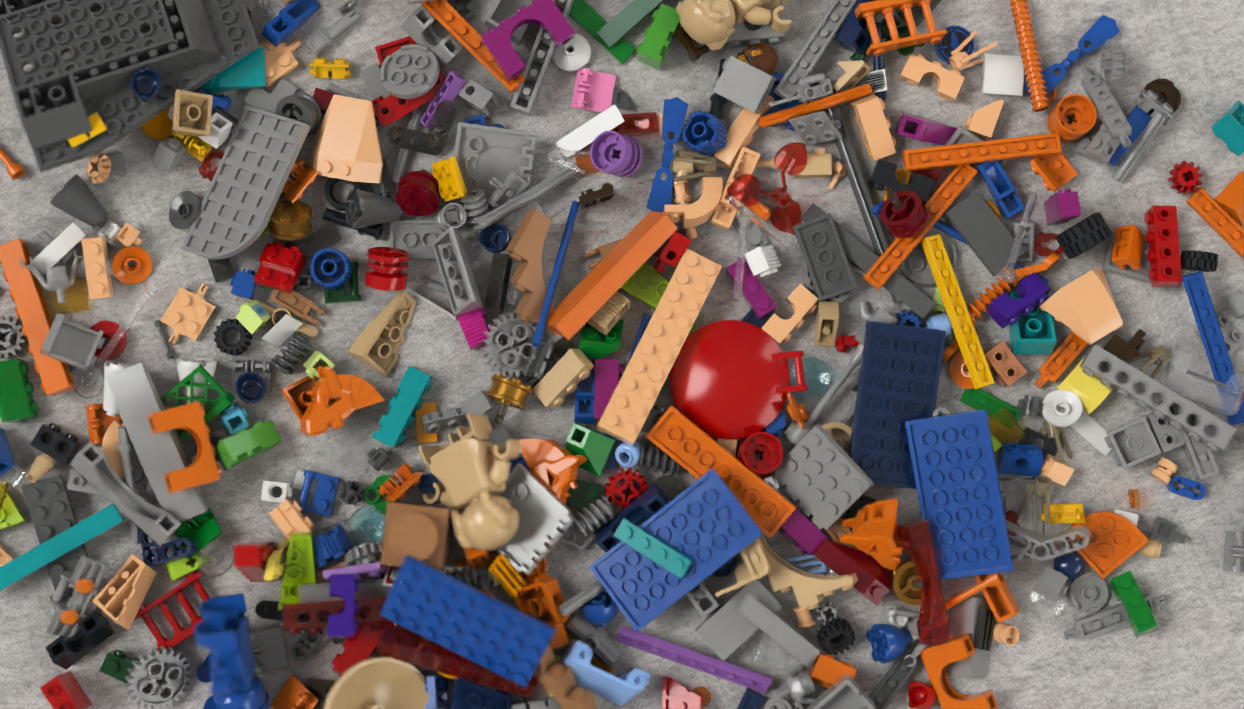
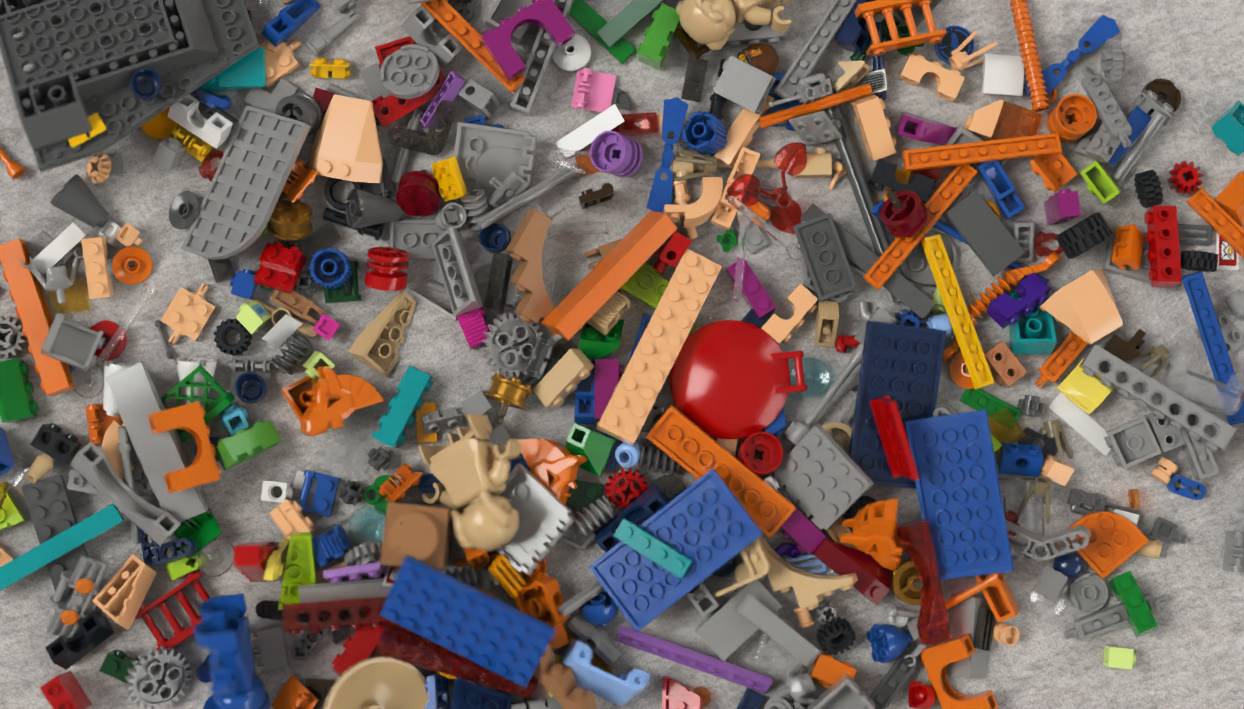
tan slope [173,89,213,136] -> none
dark purple arch [328,574,359,638] -> none
blue piece [532,201,580,347] -> none
white brick [744,245,781,278] -> none
orange plate [787,392,809,430] -> none
clear piece [998,192,1037,283] -> none
yellow hinge [1041,503,1085,524] -> none
white dish [1042,390,1082,427] -> none
none -> dark pink tile [313,313,341,341]
none -> clear smoke slope [681,58,708,102]
none -> green plate [716,229,740,253]
none -> dark purple arm [774,543,800,558]
none -> red fence [869,395,919,481]
none -> clear orange slope [991,101,1042,140]
none -> flat silver piece [1067,488,1141,515]
none -> lime brick [1080,160,1122,204]
none -> yellowish green brick [1103,645,1136,669]
none -> black tyre [1134,169,1163,208]
none -> dark grey tile [1178,224,1212,246]
none -> sticker [1216,232,1239,270]

